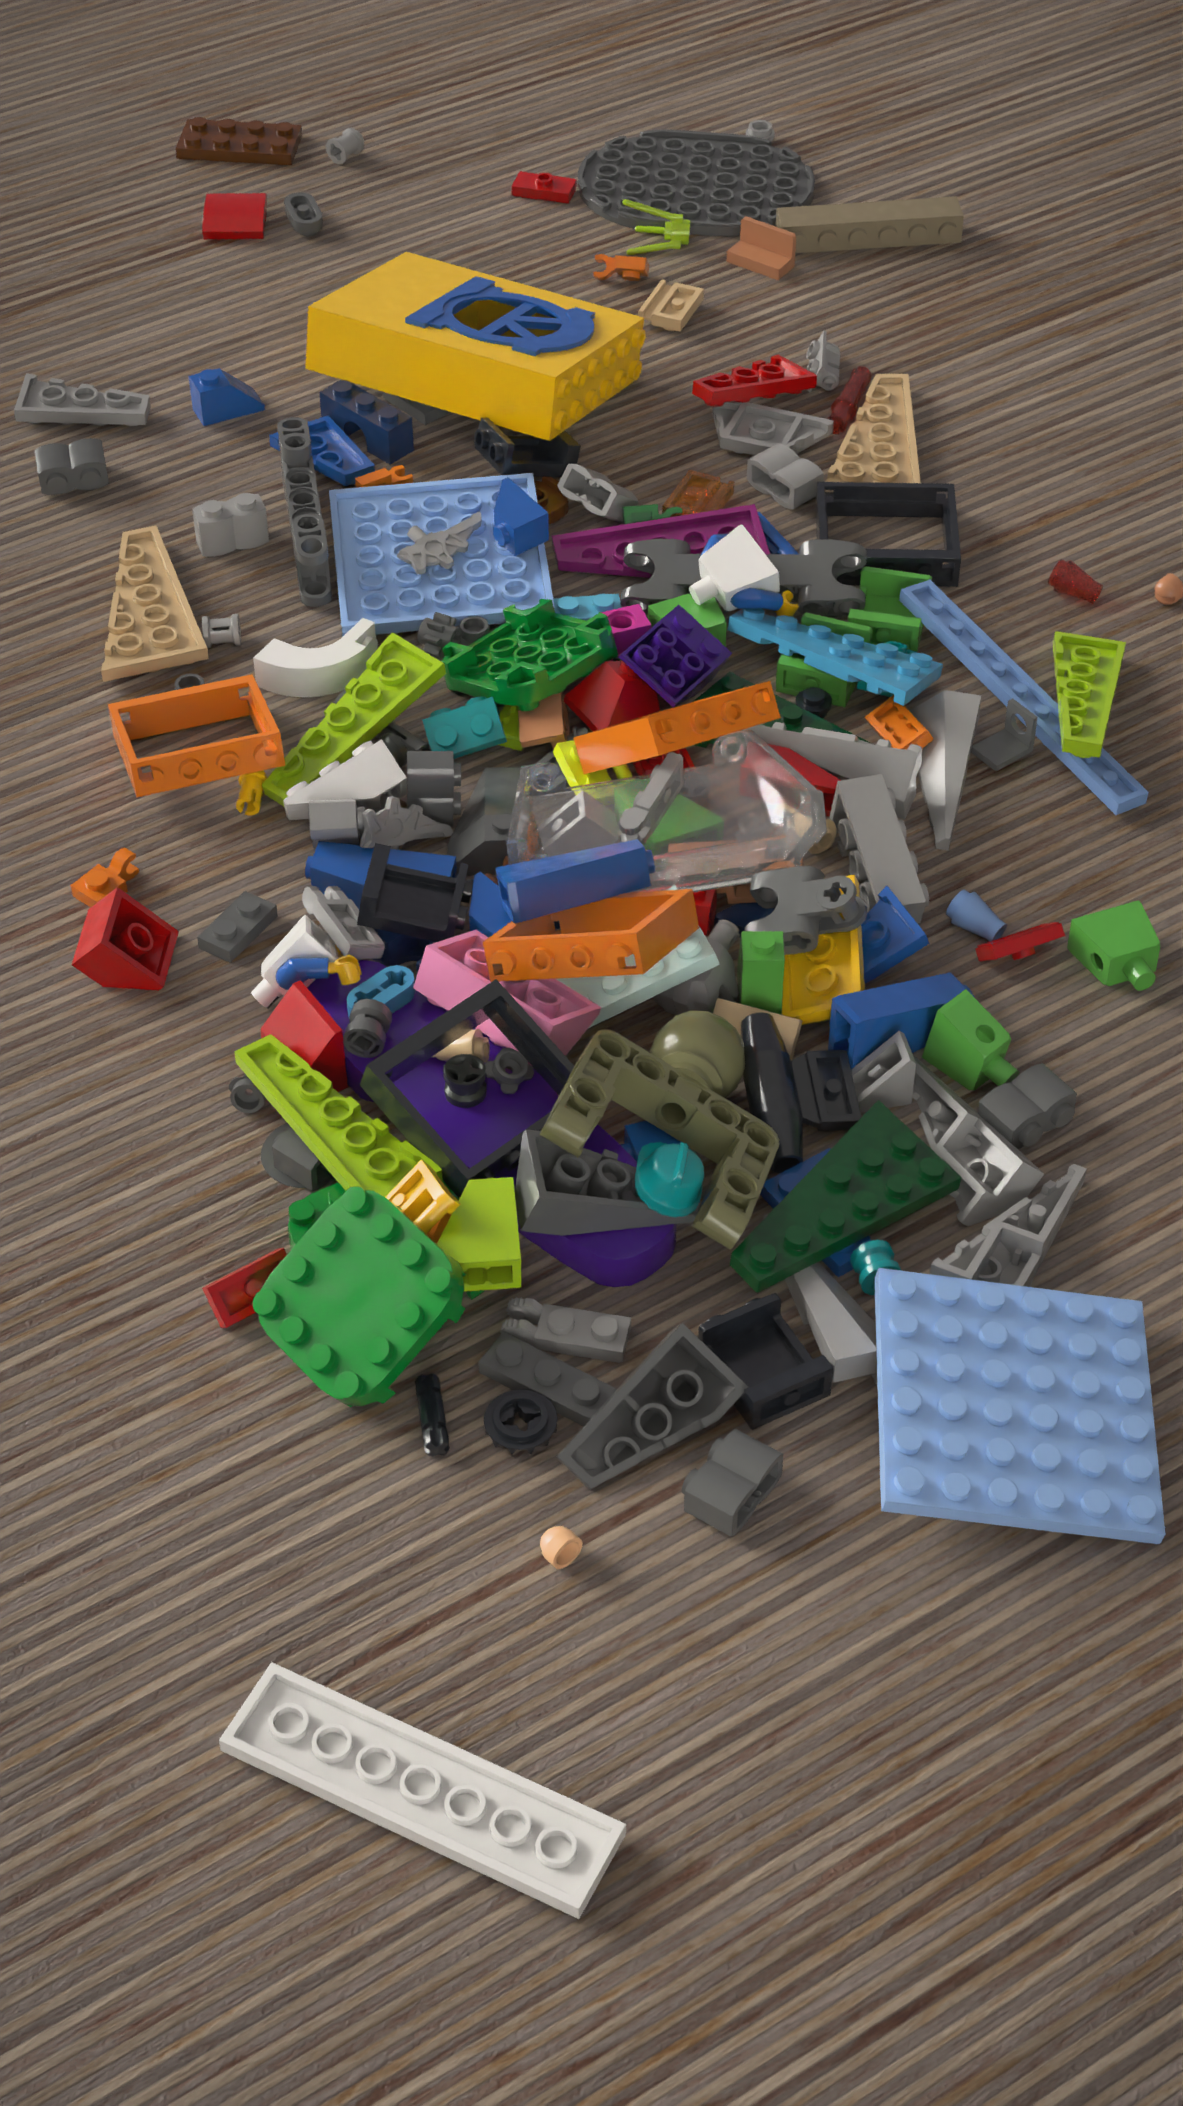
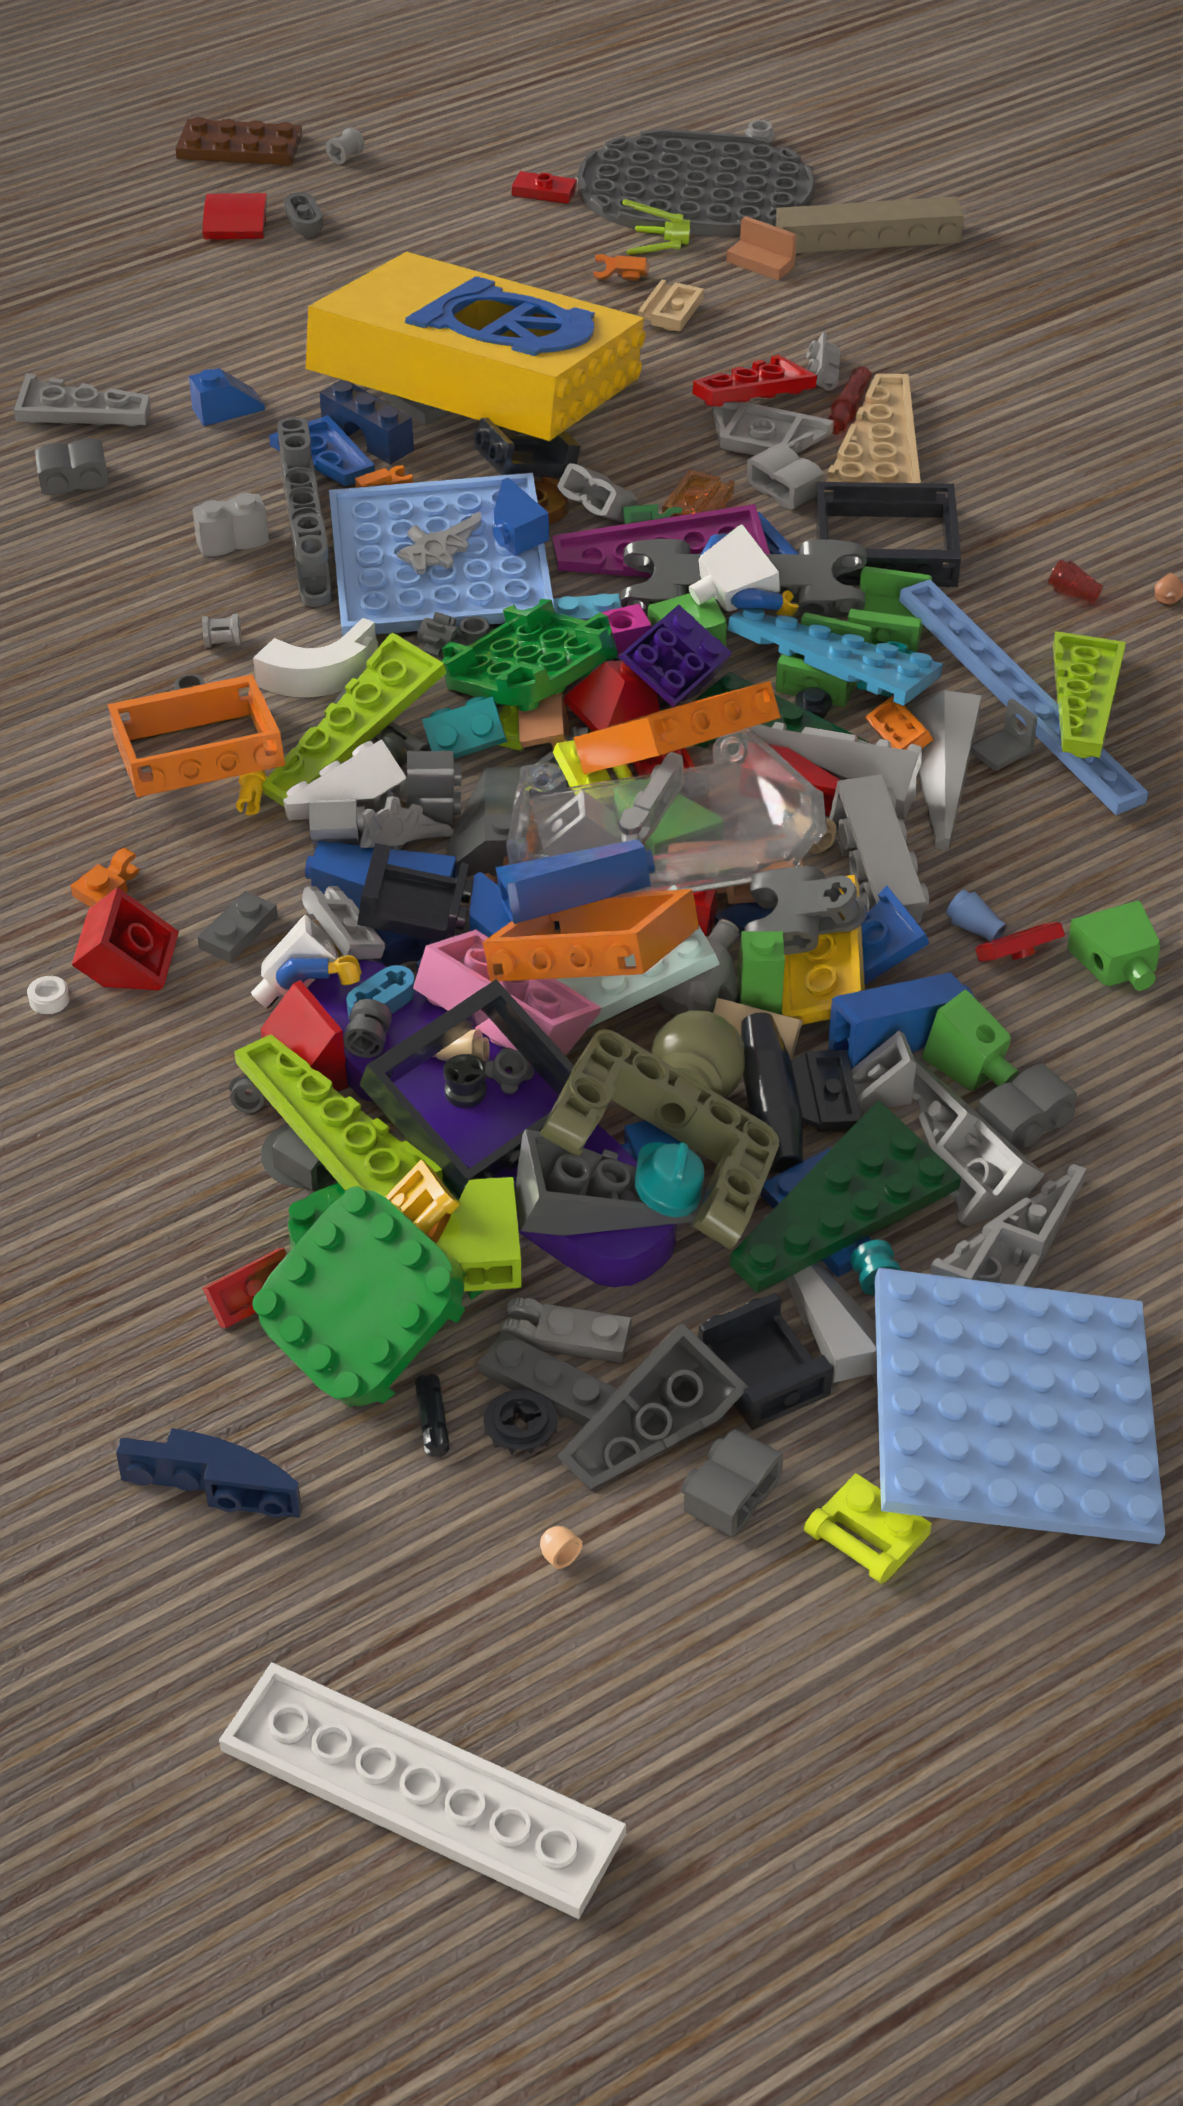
tan wing [101,525,209,682] -> none
none -> white tile [27,976,70,1014]
none -> dark blue slope [116,1428,302,1518]
none -> neon yellow plate [804,1473,932,1584]

